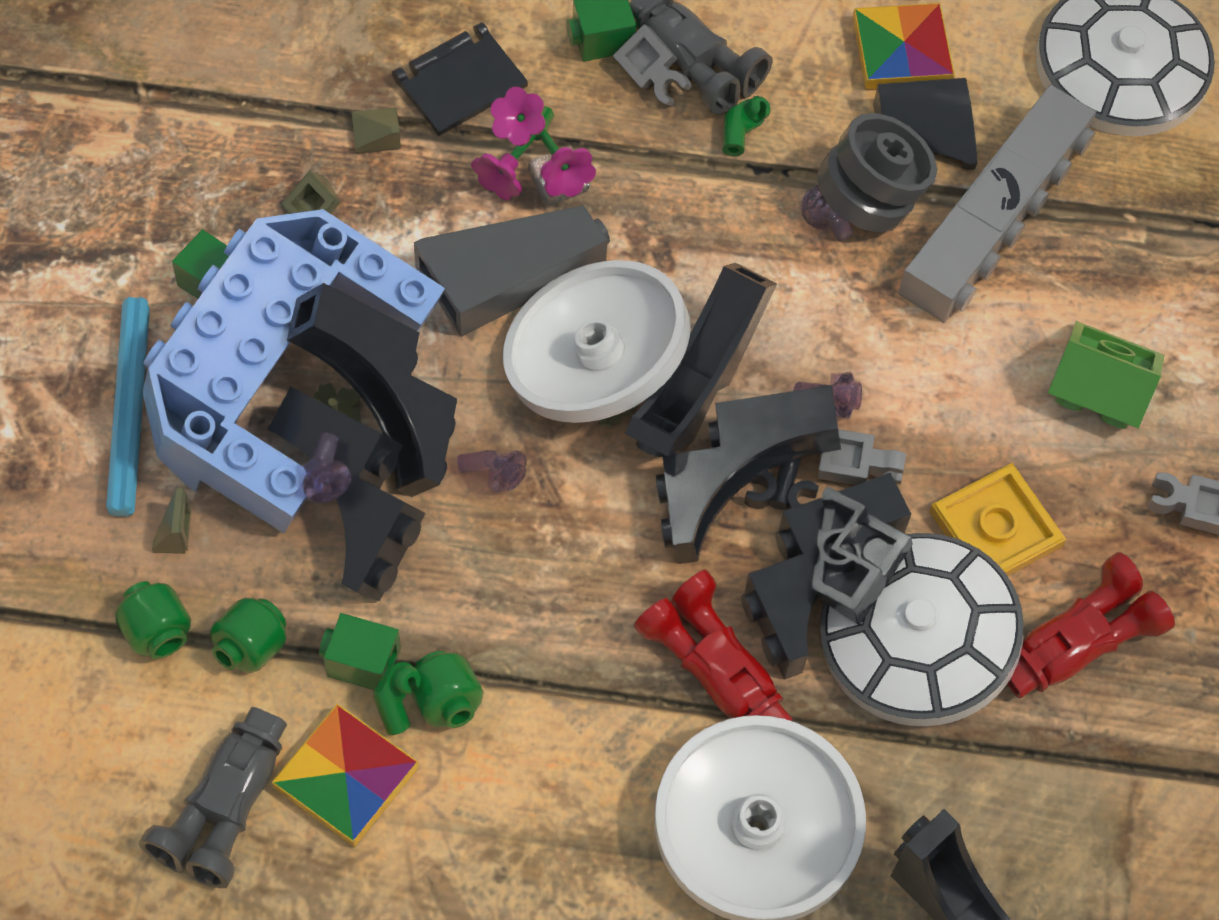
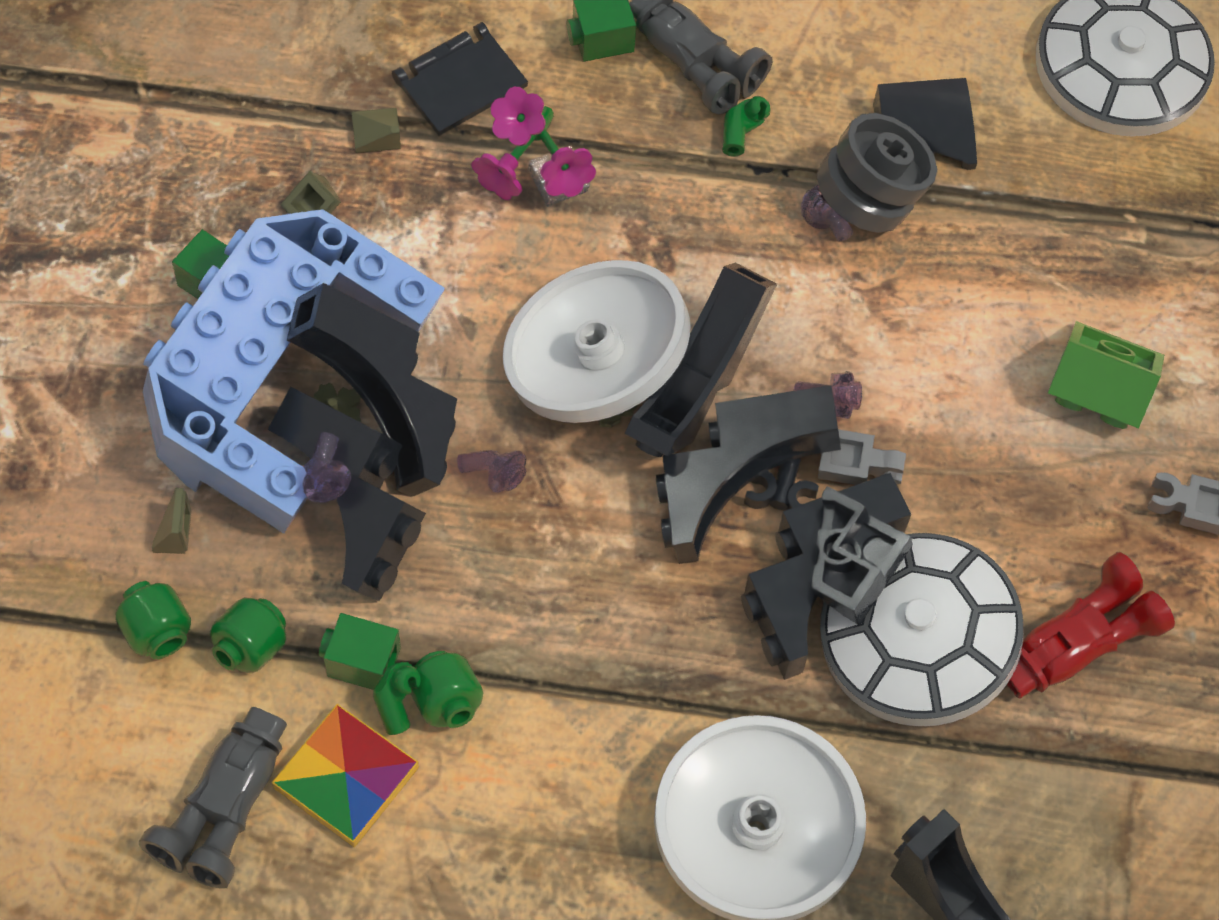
medium azure axle [106,297,150,517] -> none
dark grey slope [413,205,610,337] -> none
light grey plate [613,24,692,107] -> none
red piece [633,569,793,721] -> none
tile [852,3,955,89] -> none
light grey brick [898,84,1097,323] -> none
yellow tile [929,463,1067,576] -> none

